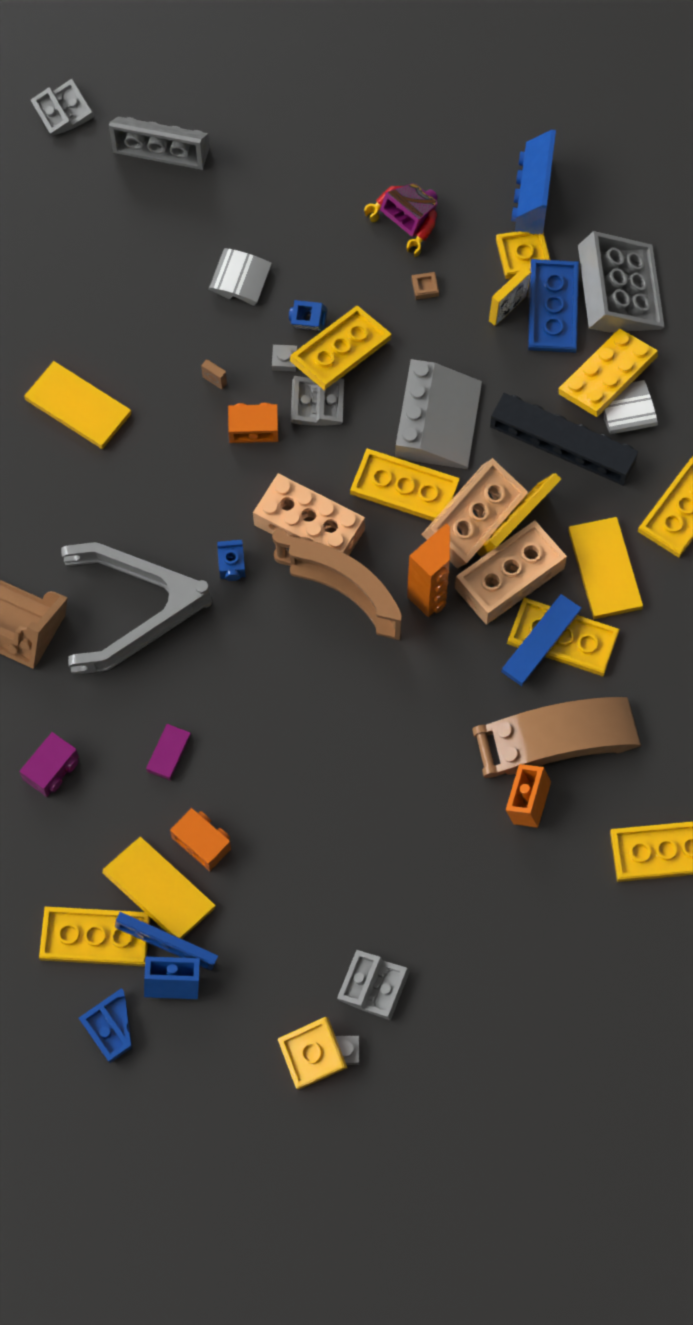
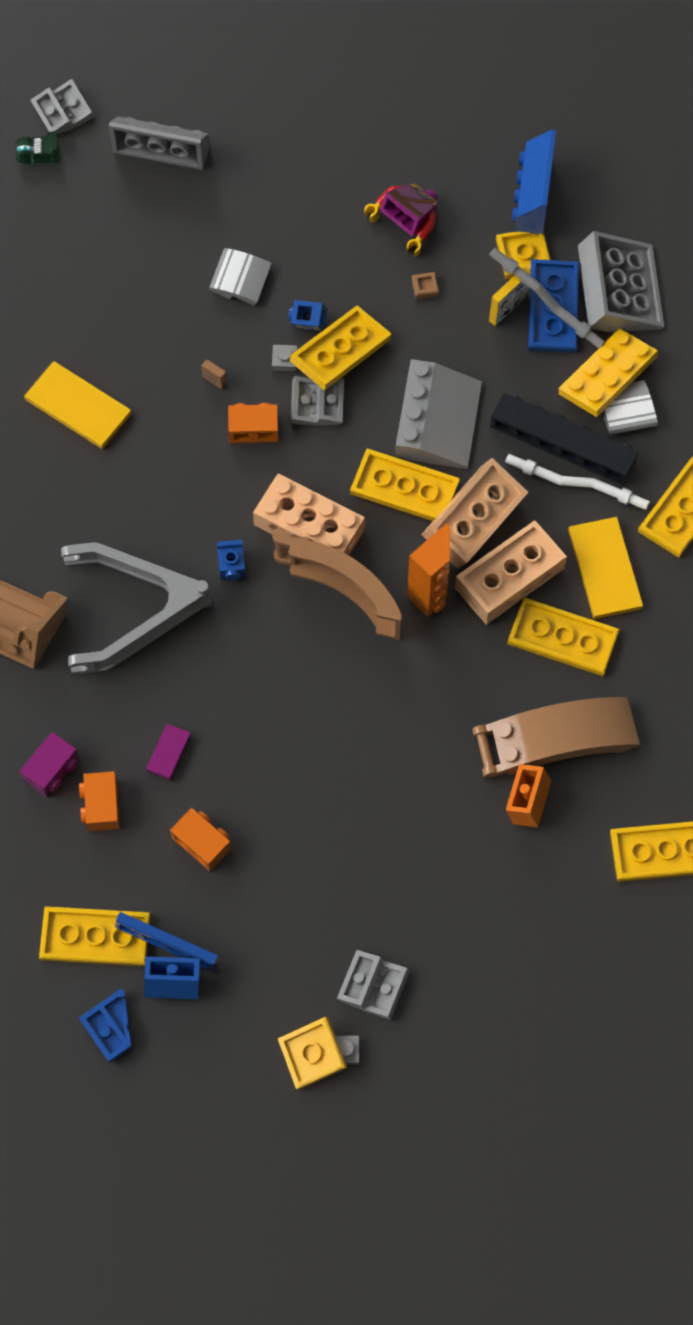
yellow tile [102,837,216,939] -> none
yellow tile [477,473,561,556] -> none
blue tile [501,594,581,686] -> none
none -> clear green leg [15,131,60,164]
none -> orange brick [79,771,120,831]
none -> light grey bar [489,247,604,349]
none -> white bar [505,454,650,510]

